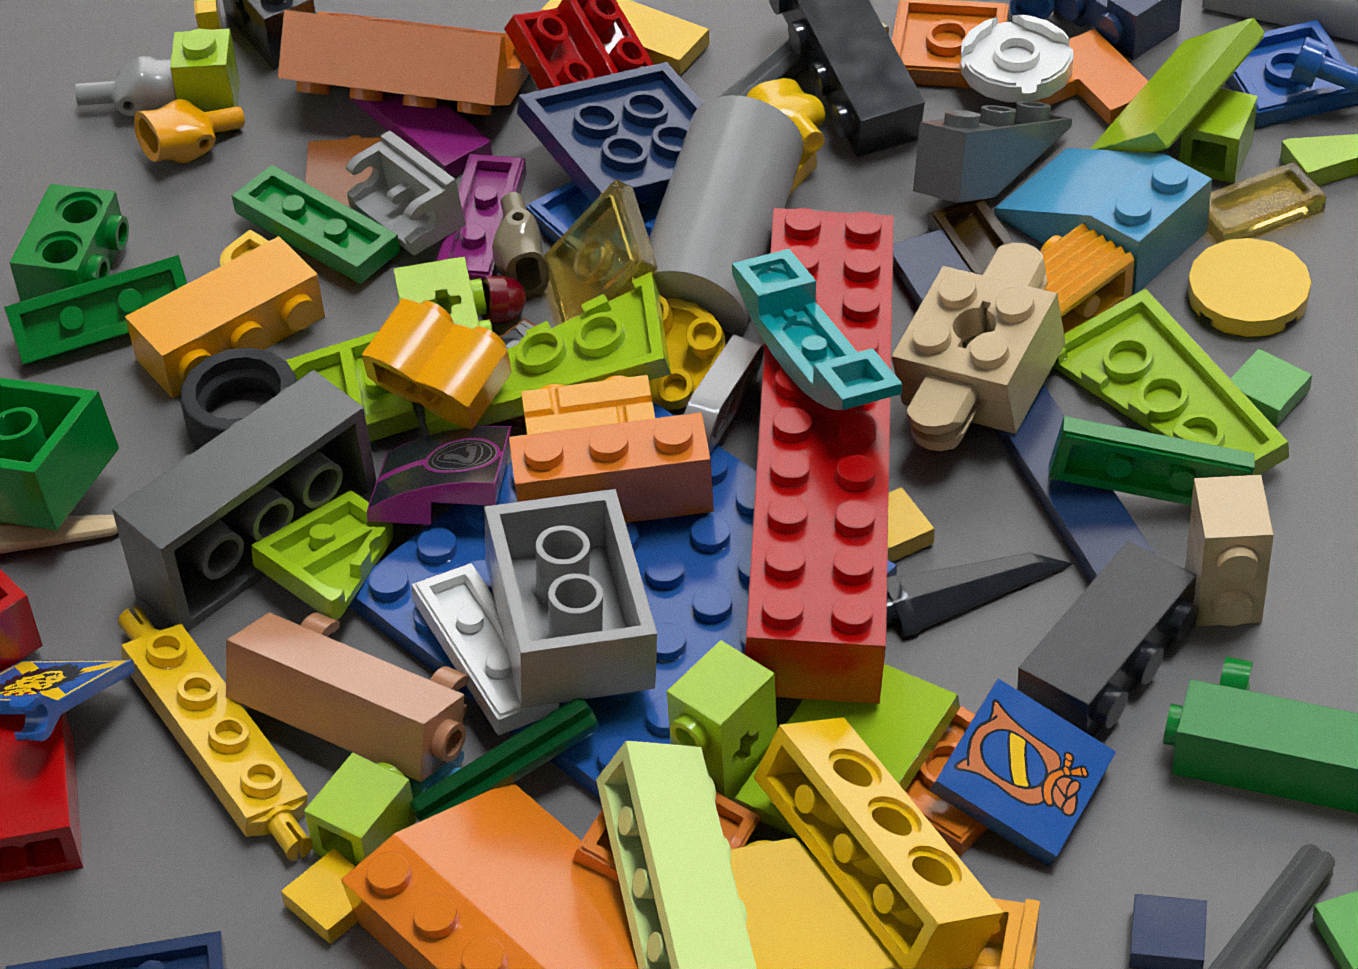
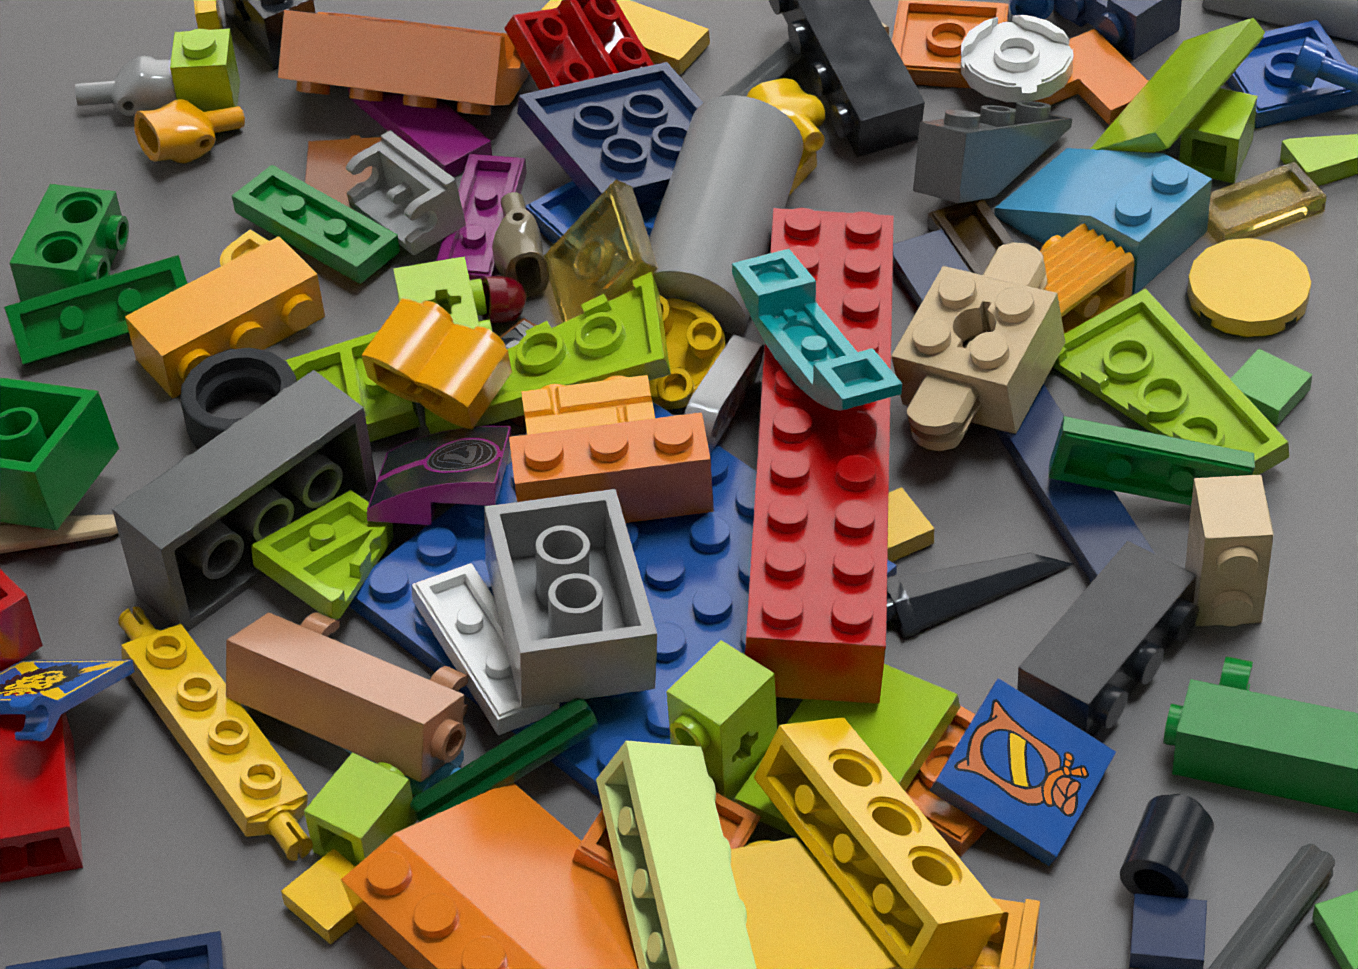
none -> black brick [1120,794,1214,898]

